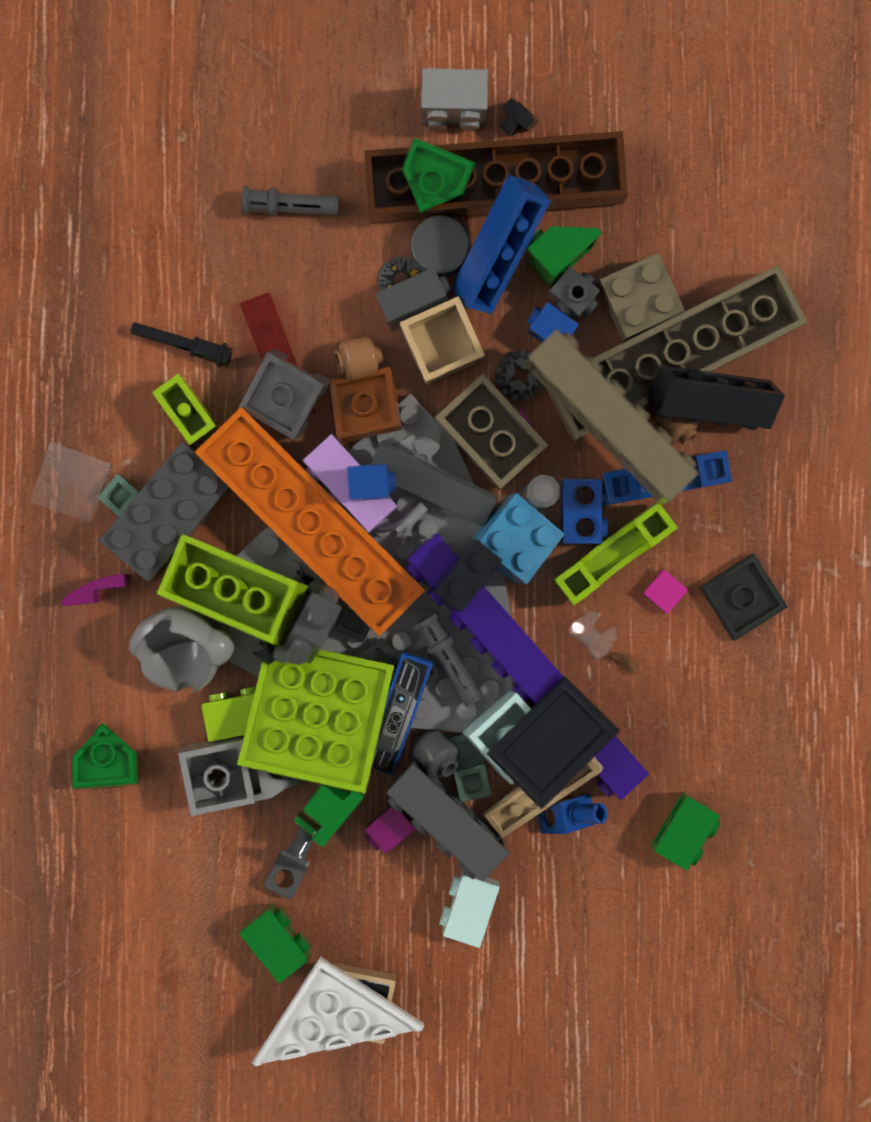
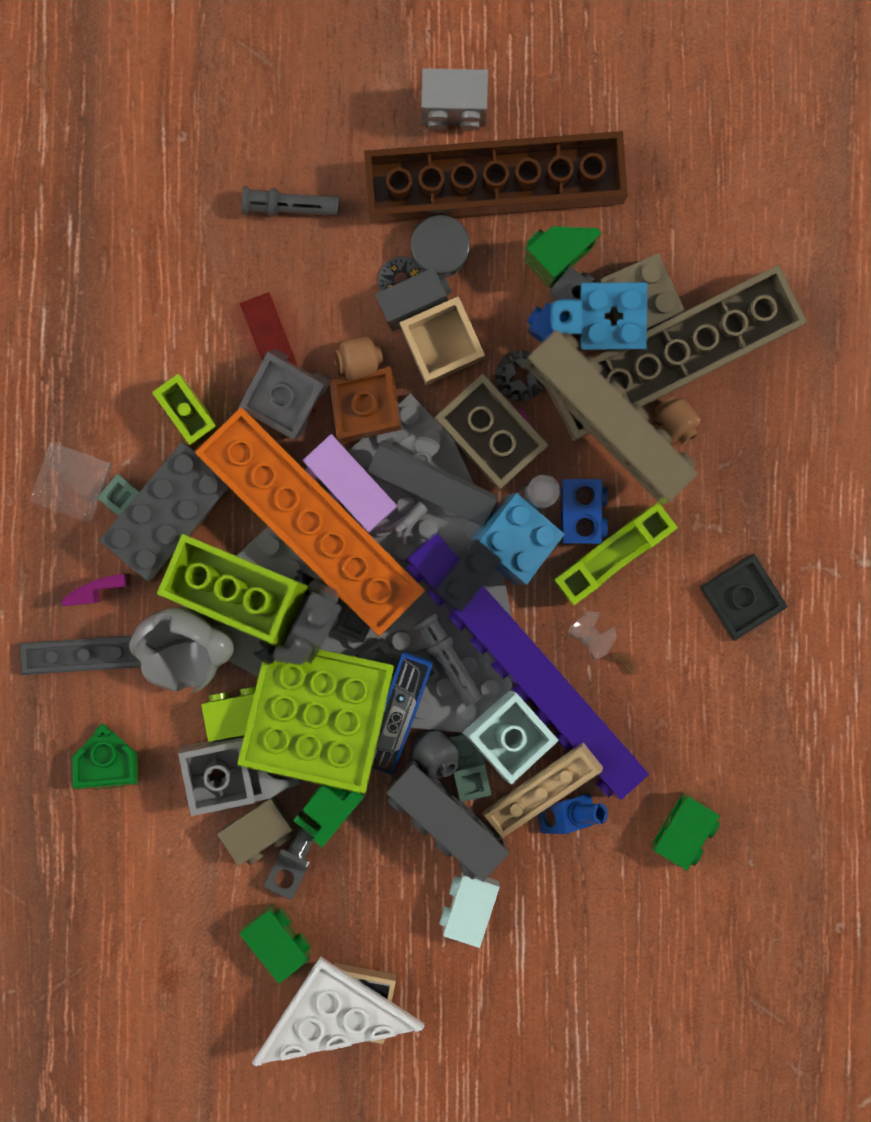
black pin [131,322,233,368] -> none
blue brick [347,464,396,501] -> none
magenta brick [365,805,415,854] -> none
green plate [402,138,475,213] -> none
blue brick [451,175,551,314] -> none
black piece [486,675,620,810] -> none
black tile [500,98,539,136] -> none
blue slope [603,450,733,505] -> none
dark pink tile [643,569,688,614] -> none
black brick [646,365,785,430] -> none
none -> dark grey tile [19,635,141,675]
none -> dark tan brick [217,796,295,866]
none -> dark azure plate [550,282,647,349]

